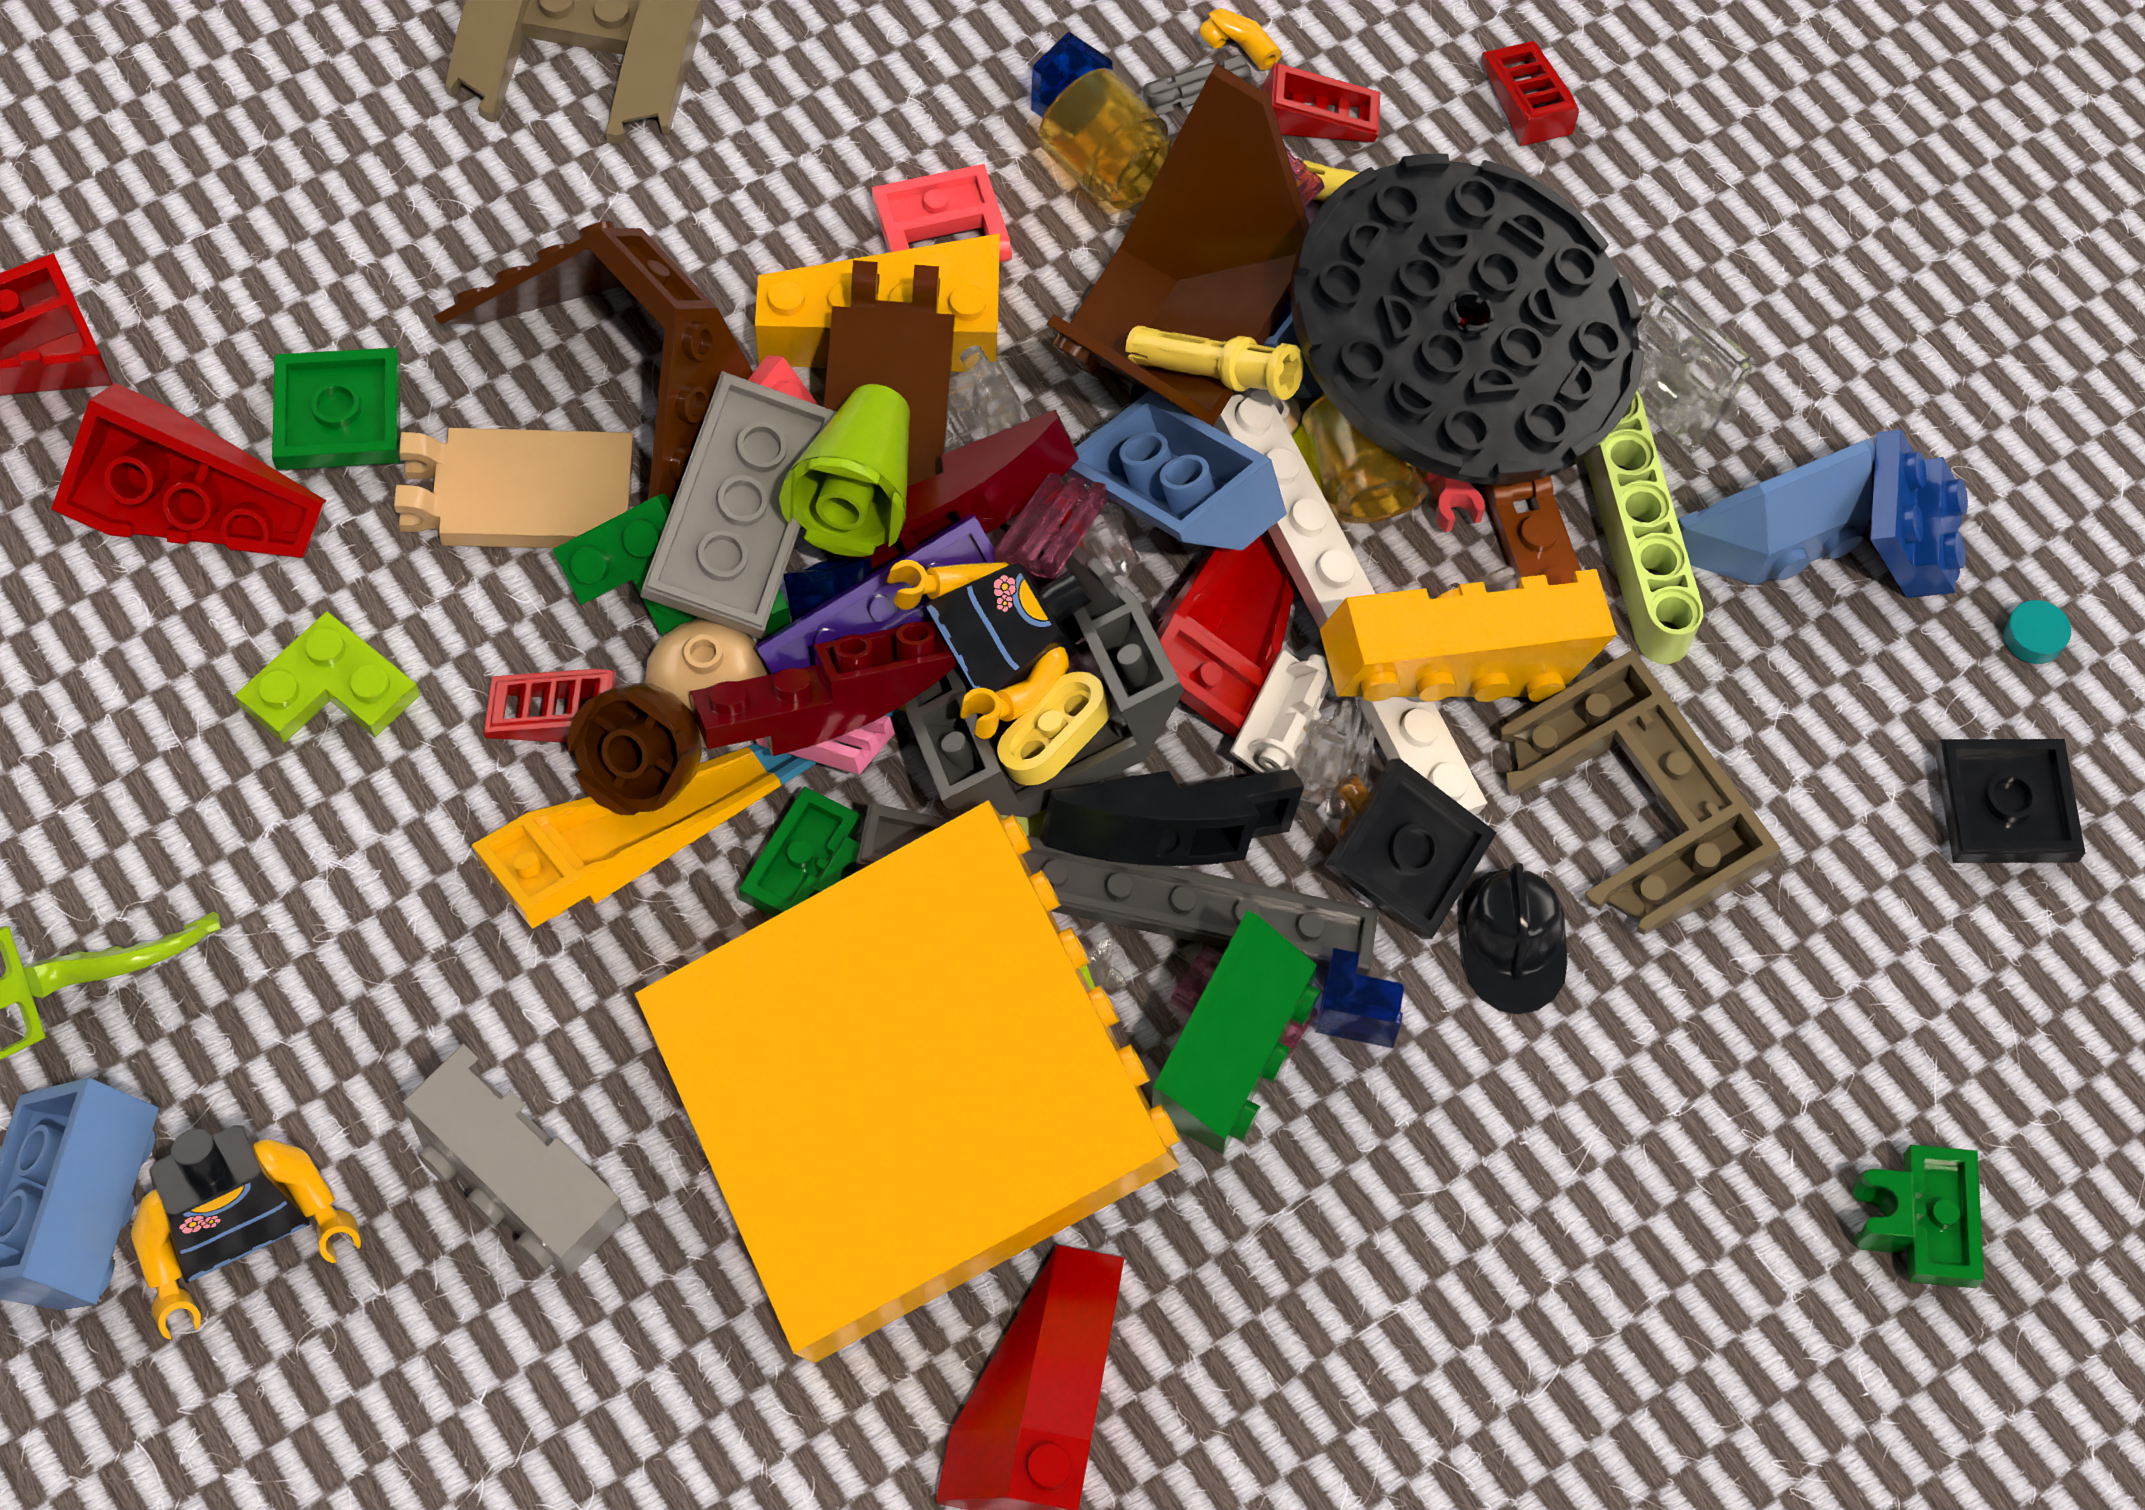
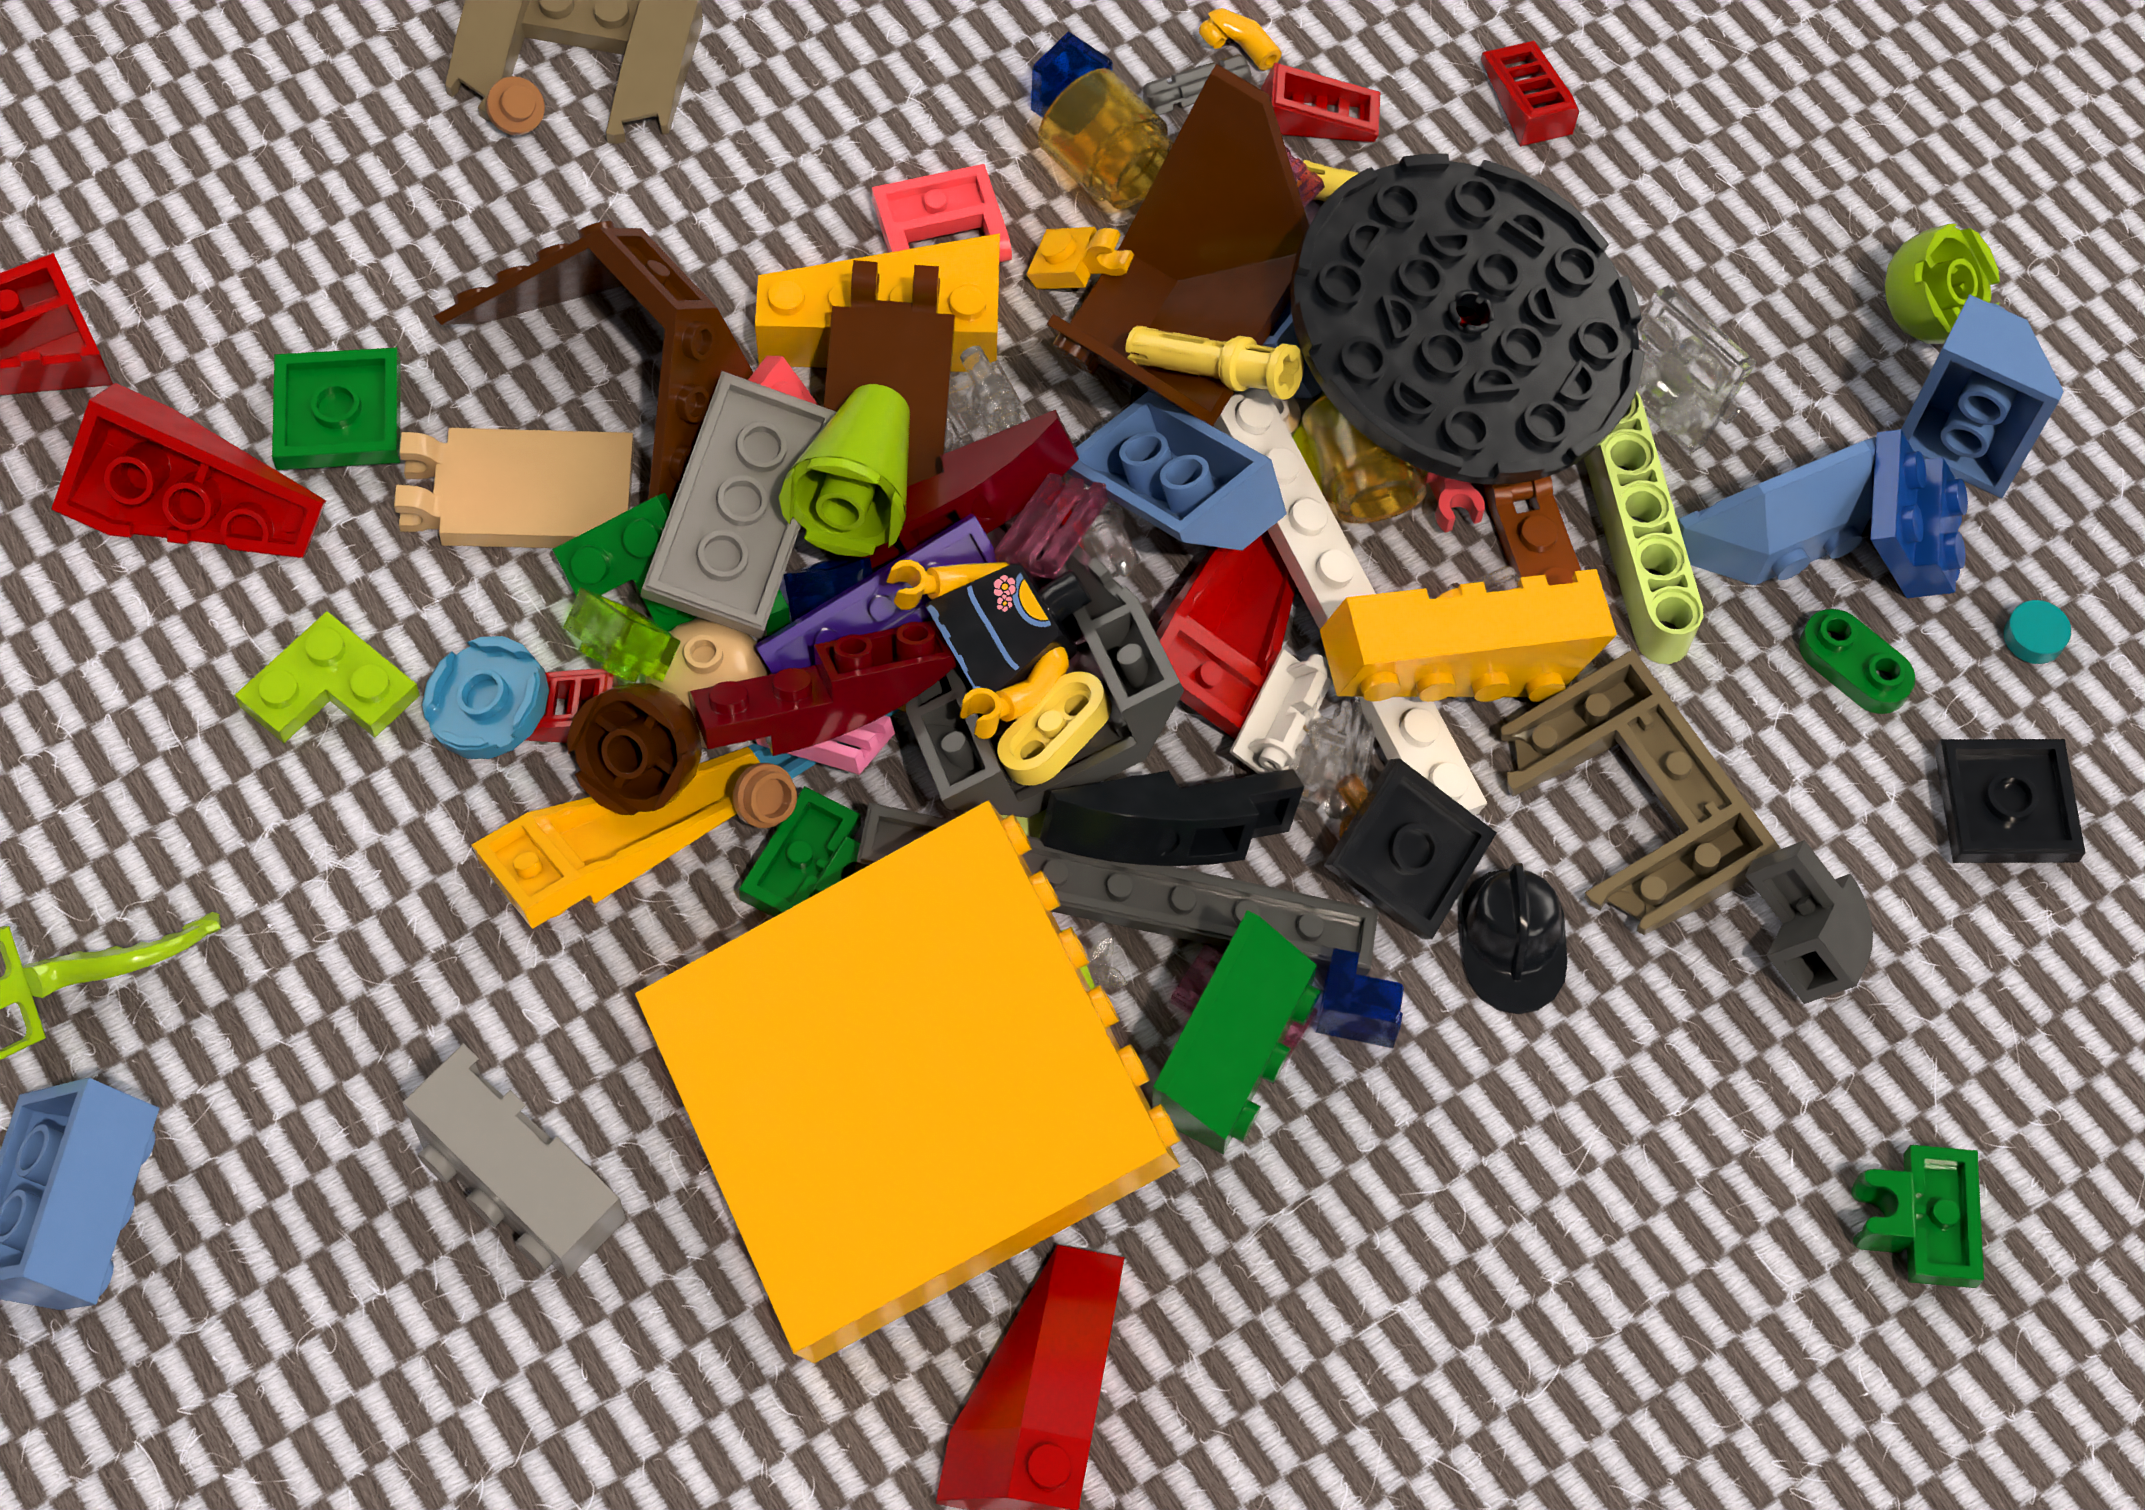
torso [131,1125,361,1339] -> none
none -> dark azure tile [422,636,549,759]
none -> medium nougat plate [486,76,545,135]
none -> clear neon green piece [563,588,681,683]
none -> medium nougat plate [733,763,797,828]
none -> yellow plate [1026,227,1134,289]
none -> dark grey brick [1745,840,1873,1004]
none -> green plate [1799,609,1915,714]
none -> lime cylinder [1885,224,2000,344]
none -> medium blue slope [1901,294,2064,498]

